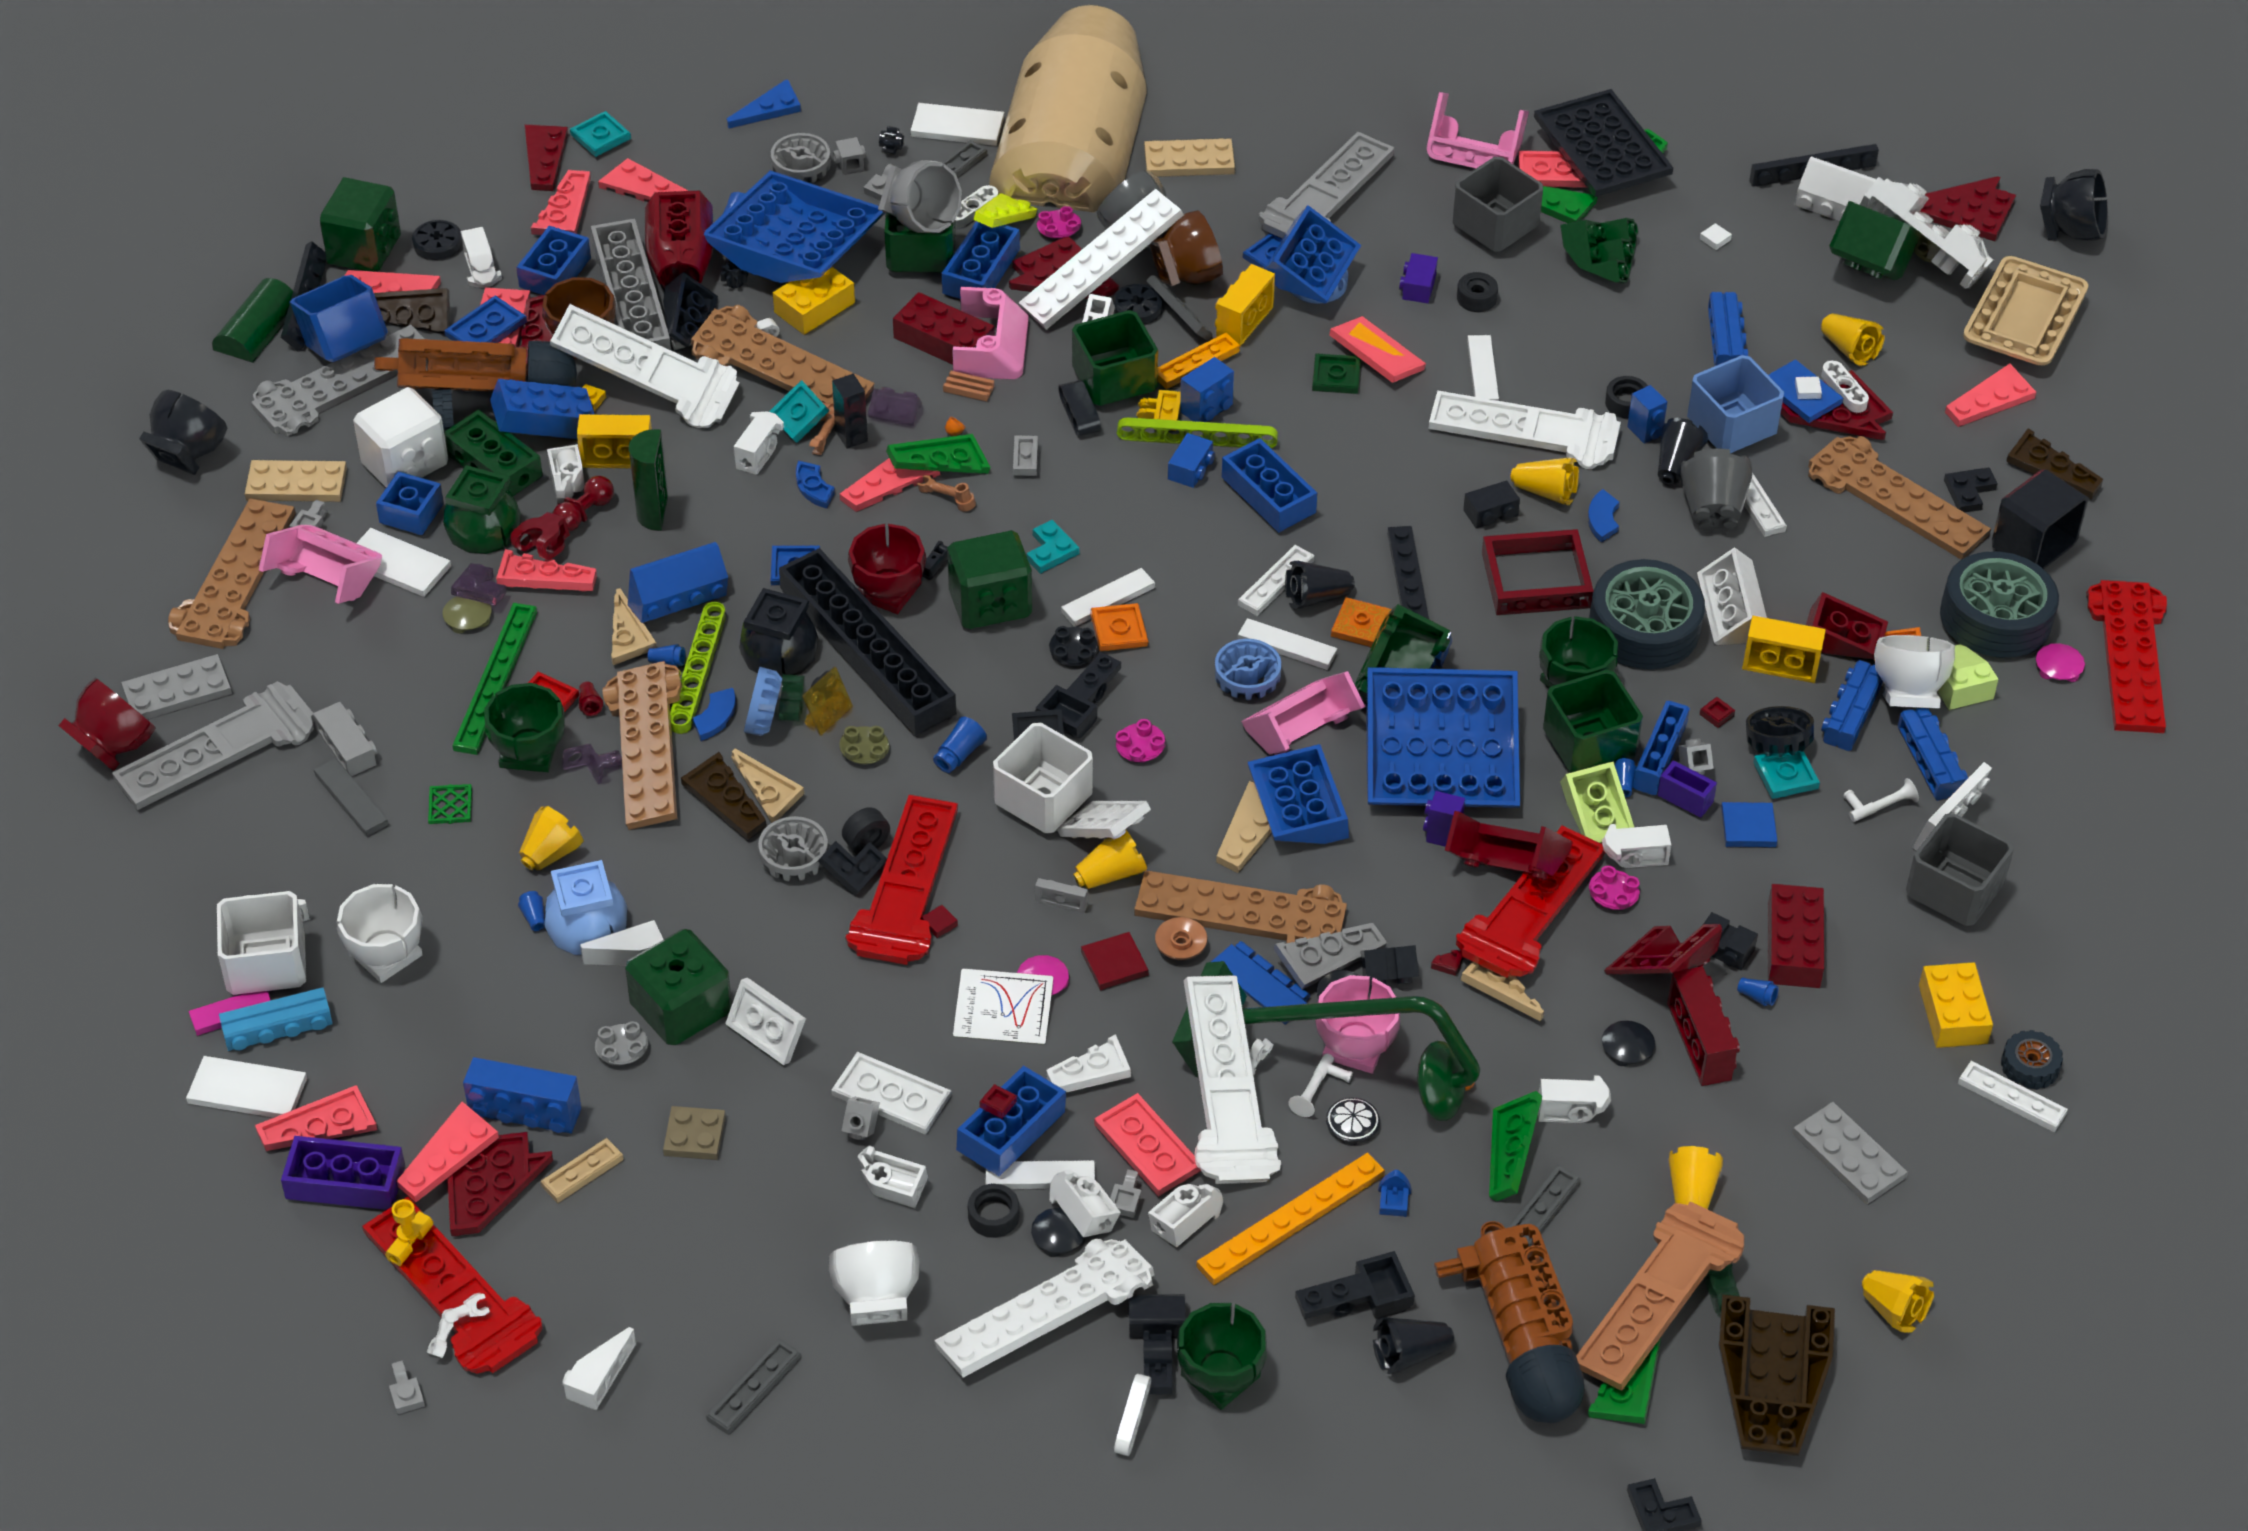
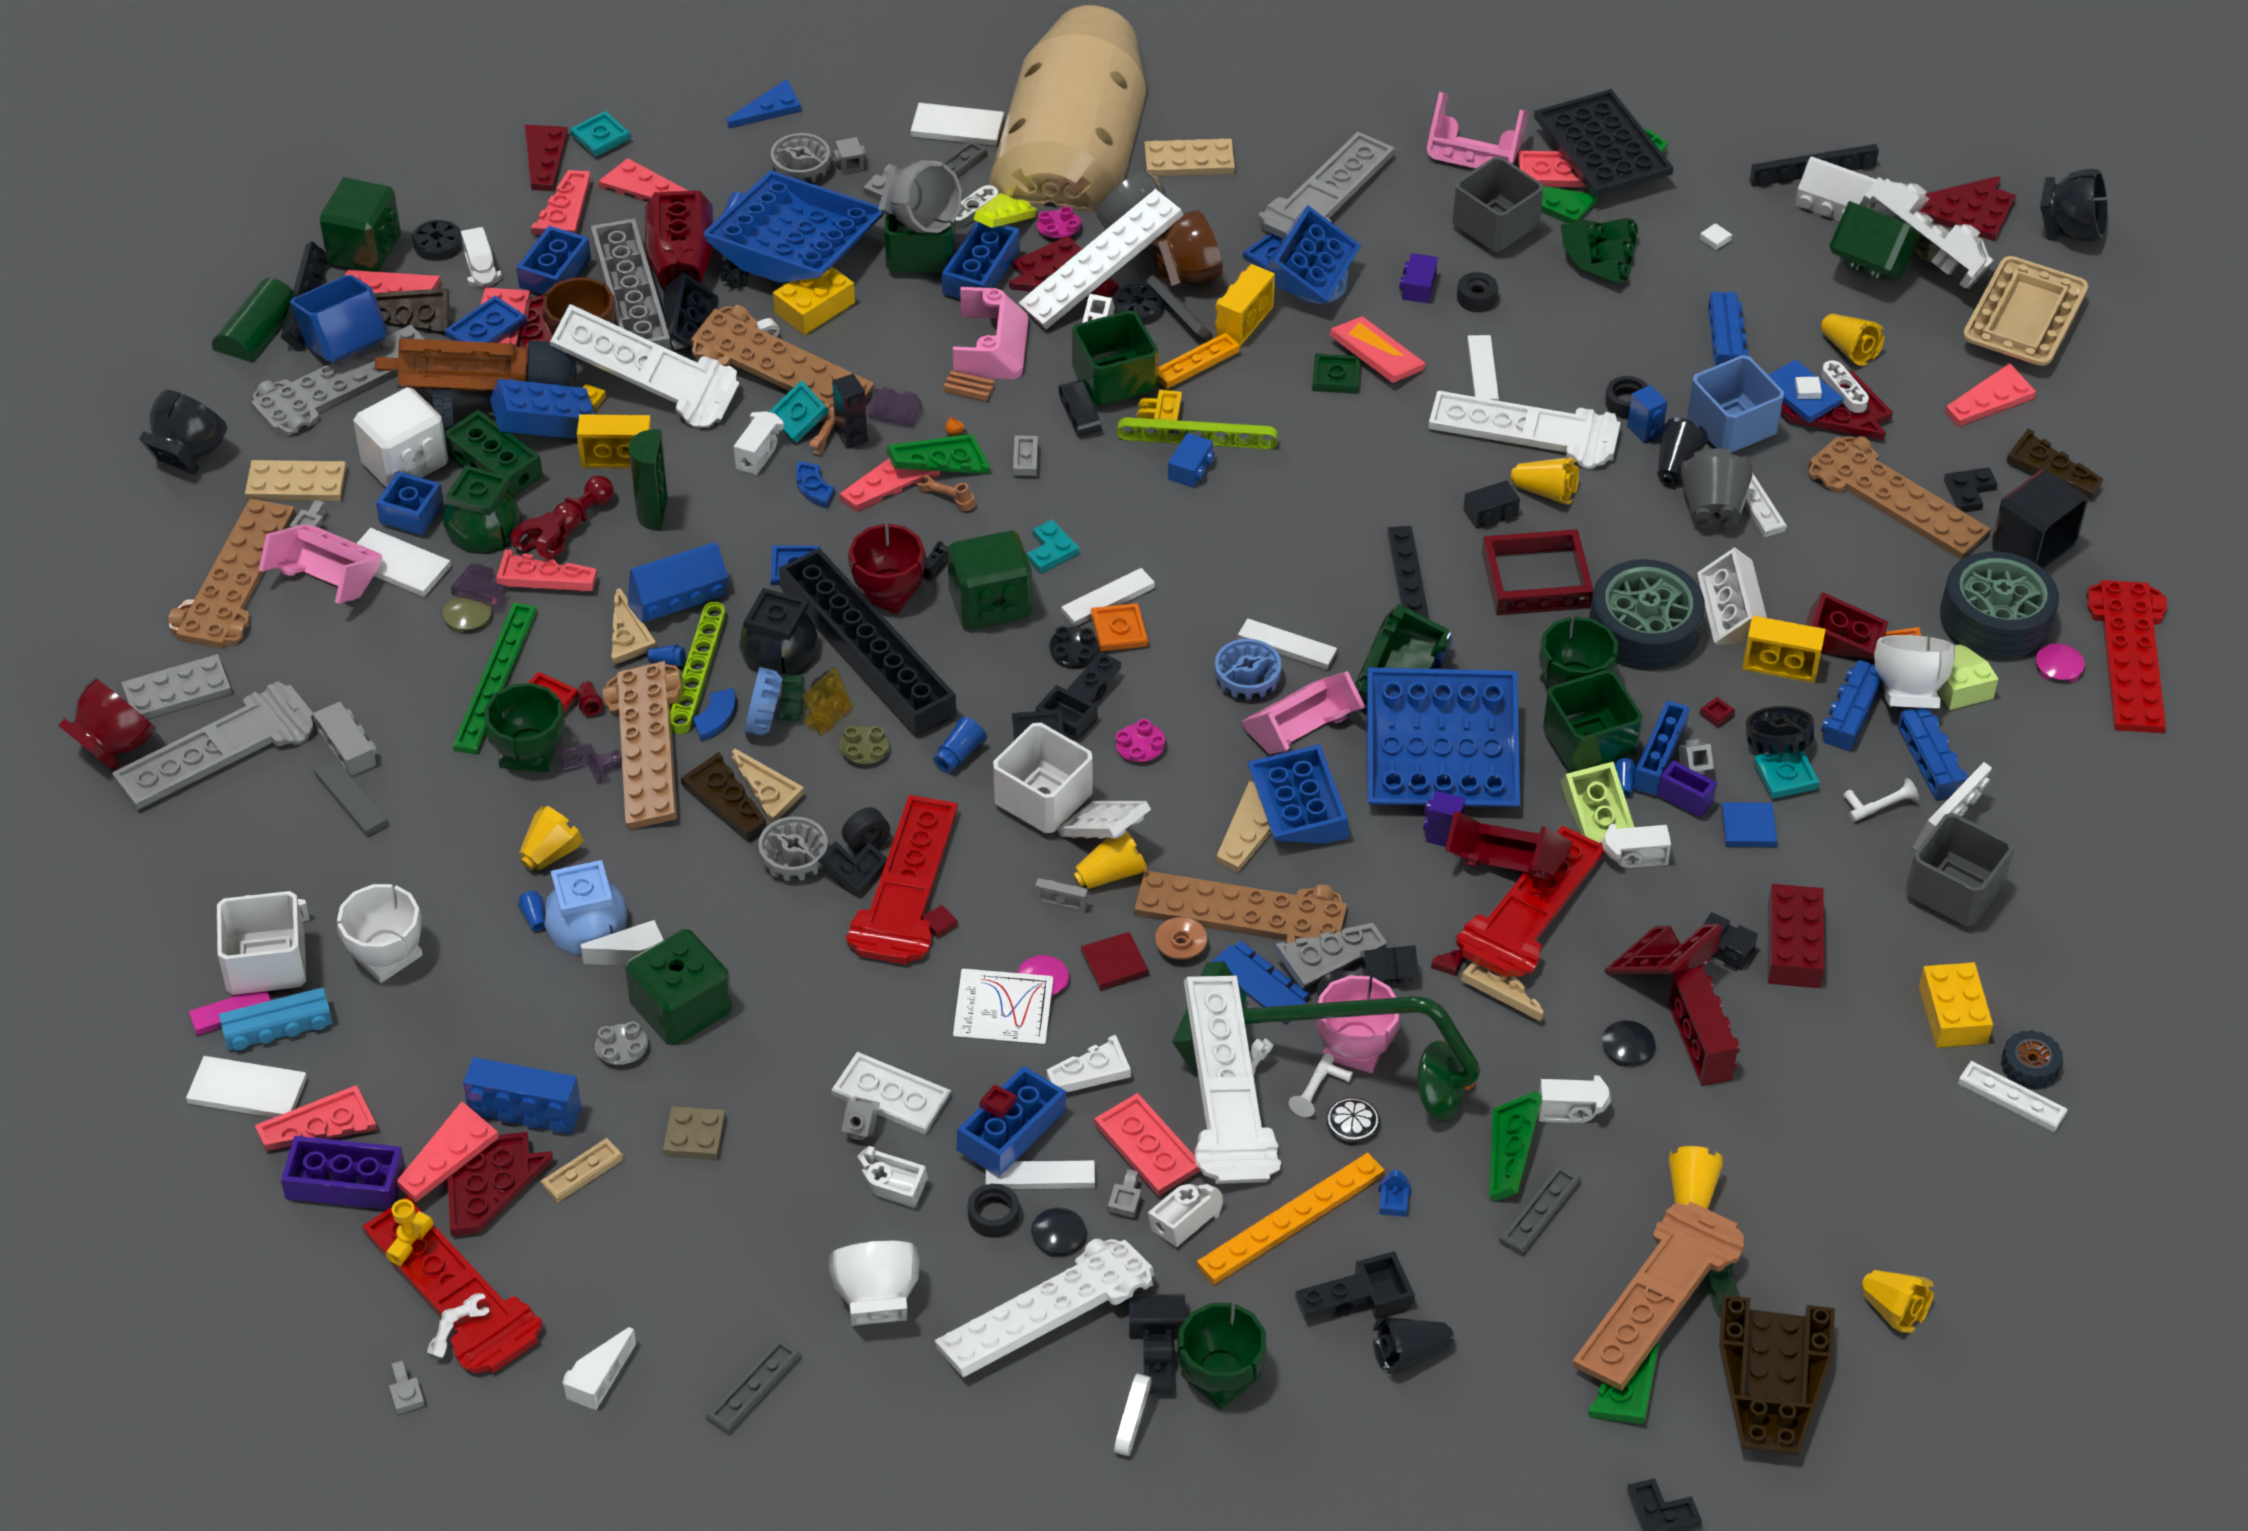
green window [428,784,472,824] -> none
white piece [547,445,585,504] -> none
white plate [725,978,806,1065] -> none
black gear [879,126,904,154] -> none
dark red brick [893,292,995,365] -> none
white piece [1049,1170,1121,1237] -> none
blue brick [1180,357,1234,422] -> none
blue brick [1222,438,1317,533] -> none
white tile [1238,545,1314,616] -> none
black cone [1285,560,1355,609] -> none
orange plate [1331,597,1392,647] -> none
dark orange piece [1434,1221,1584,1423] -> none
blue tile [1588,489,1619,542] -> none
dark pink dish [1589,866,1640,910] -> none
blue cone [1737,977,1779,1006] -> none
light grey plate [1792,1102,1908,1205] -> none

